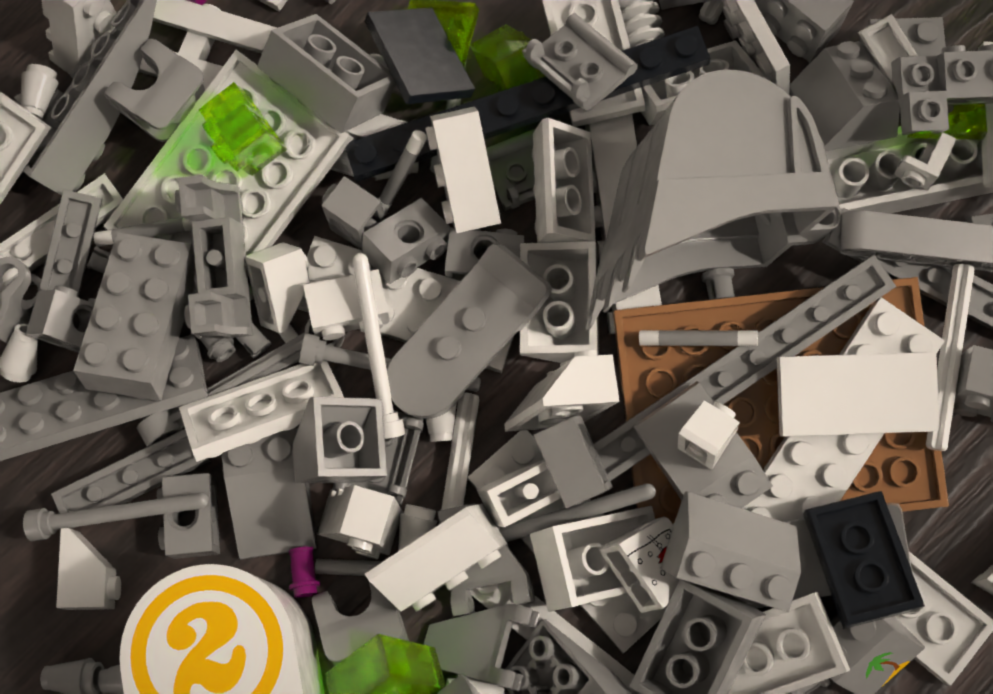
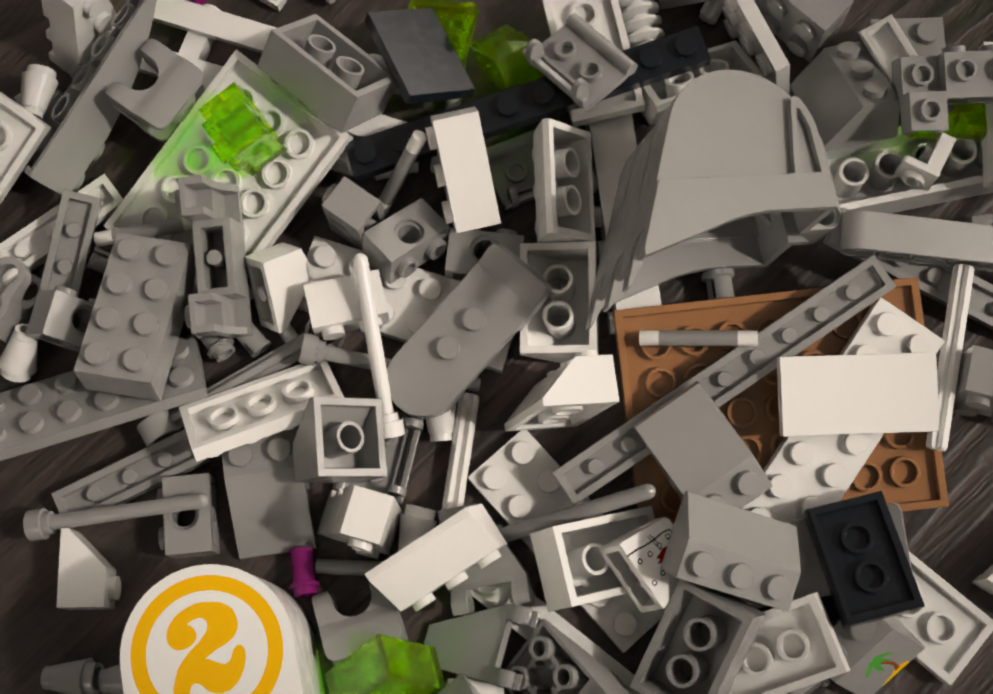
white slope [477,460,561,528] -> none
light grey hinge [534,415,613,509] -> none
white slope [677,401,740,470] -> none

